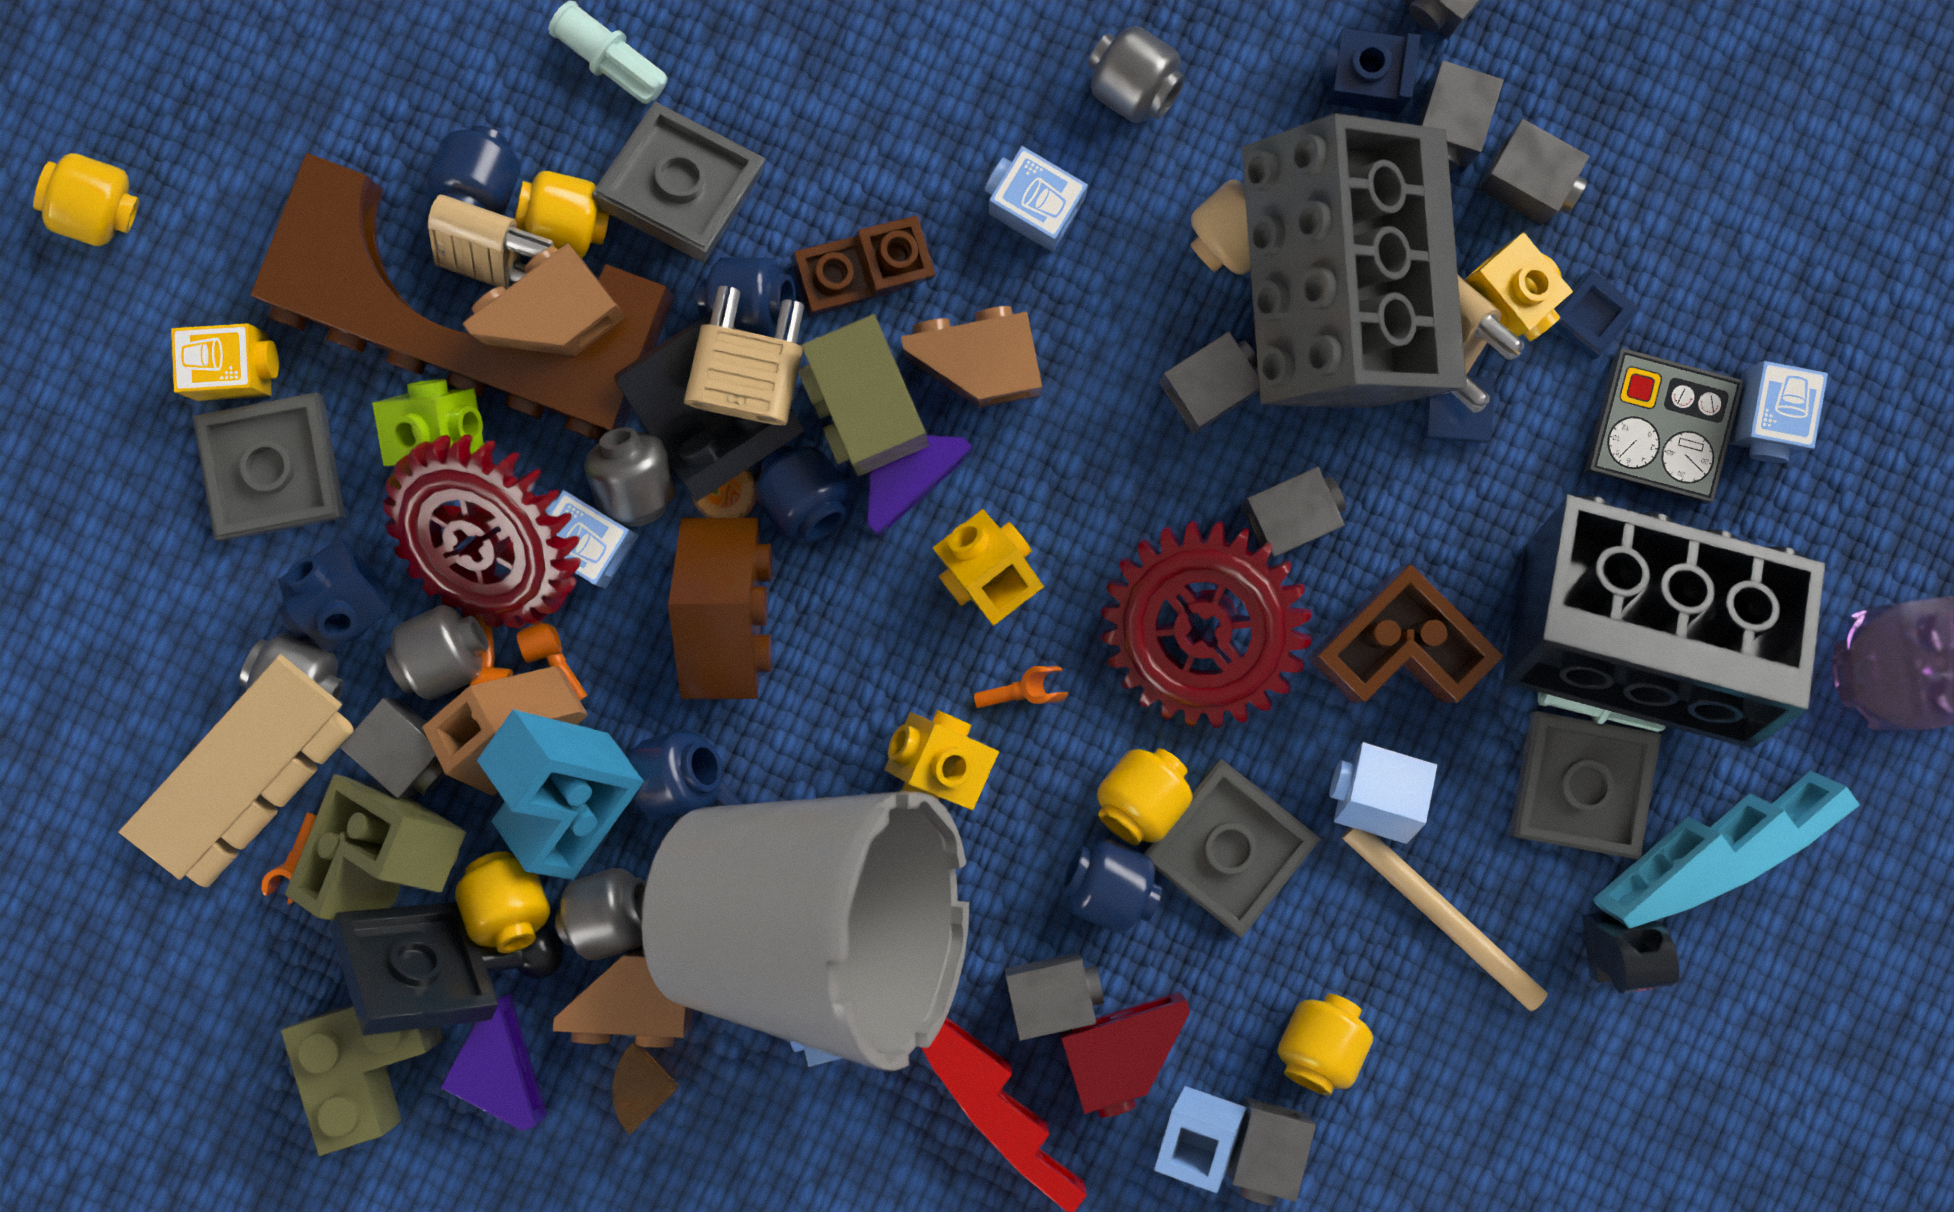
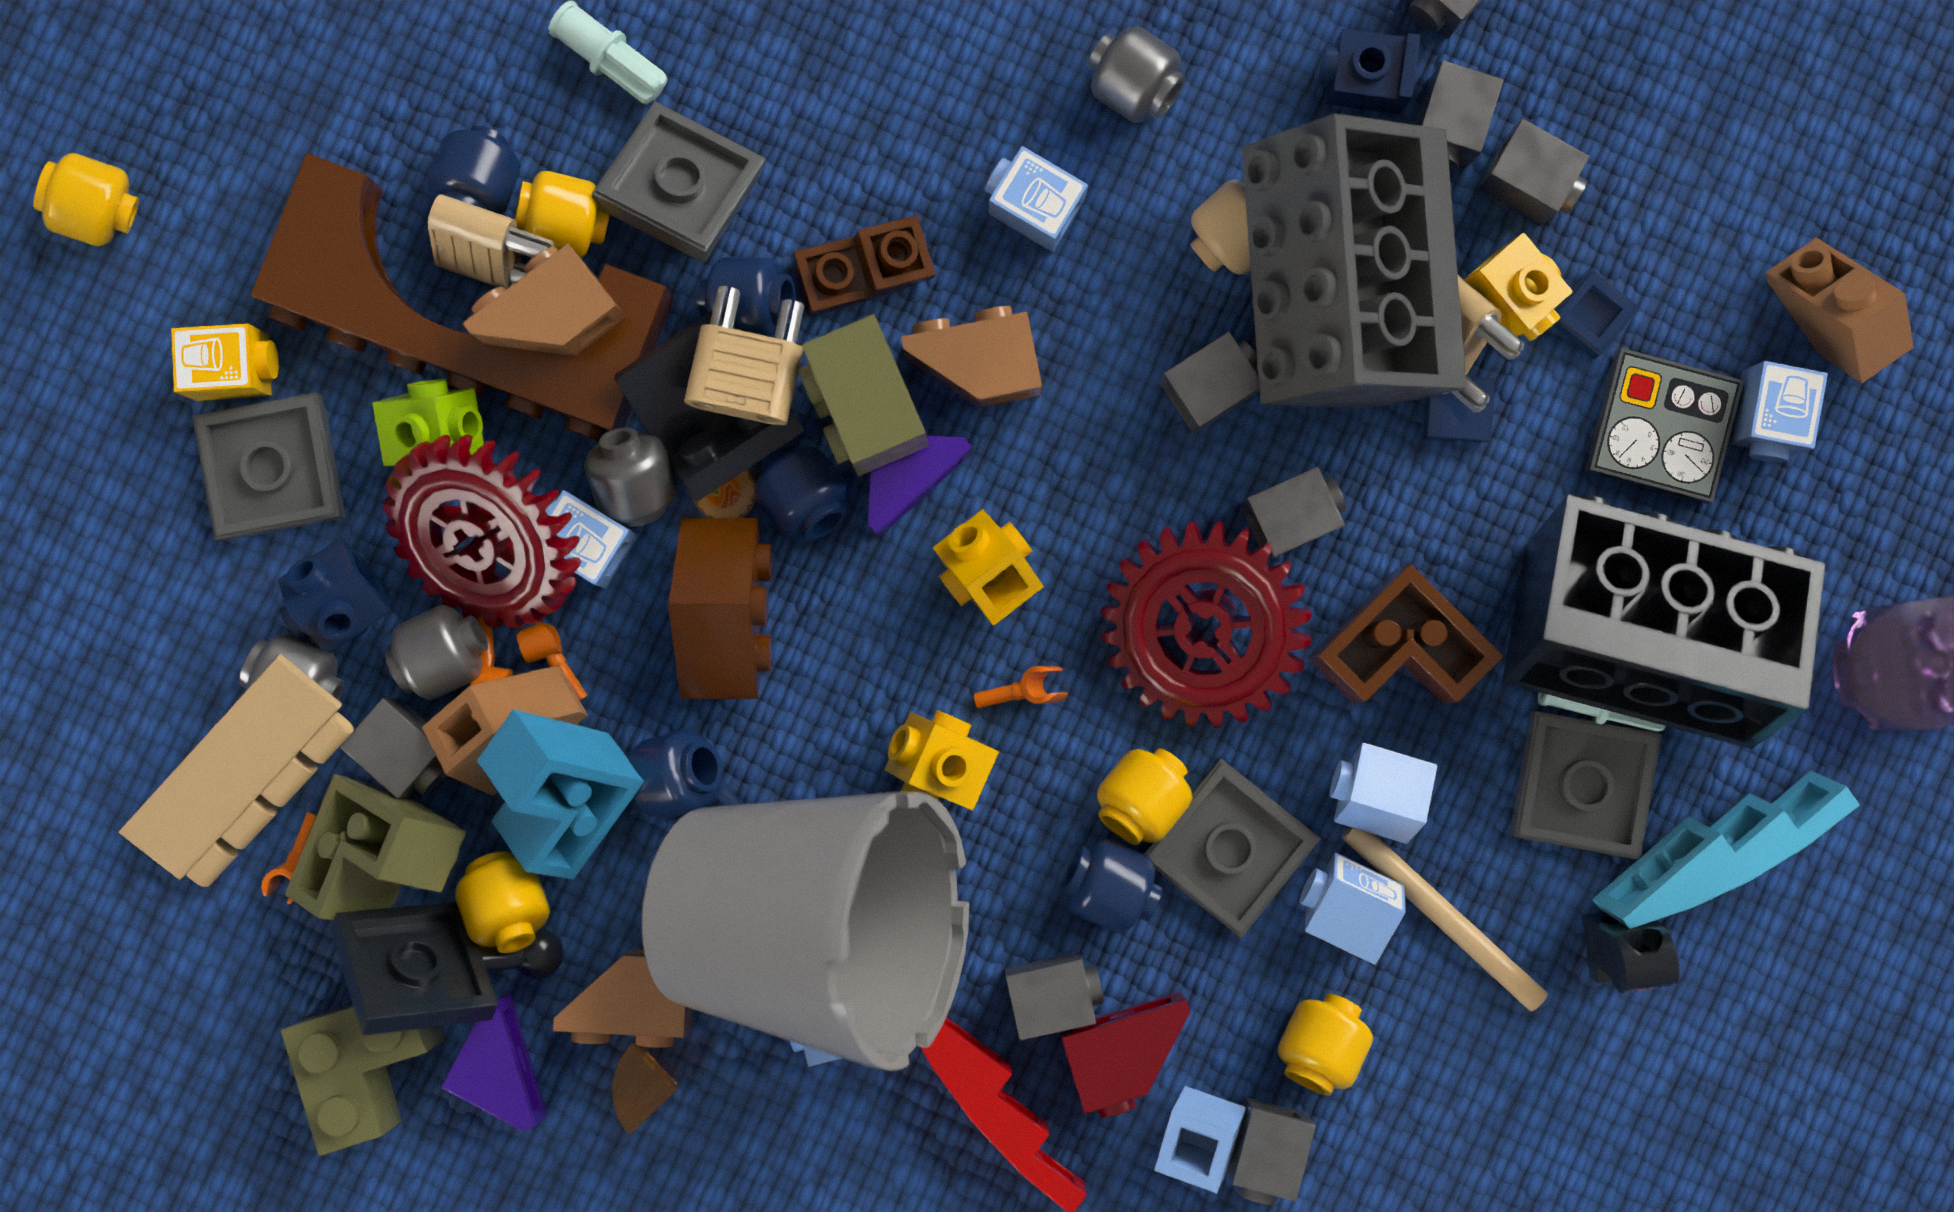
flat silver head [555,868,647,960] -> none
none -> light blue brick [1299,852,1406,965]
none -> medium nougat slope [1765,237,1914,383]

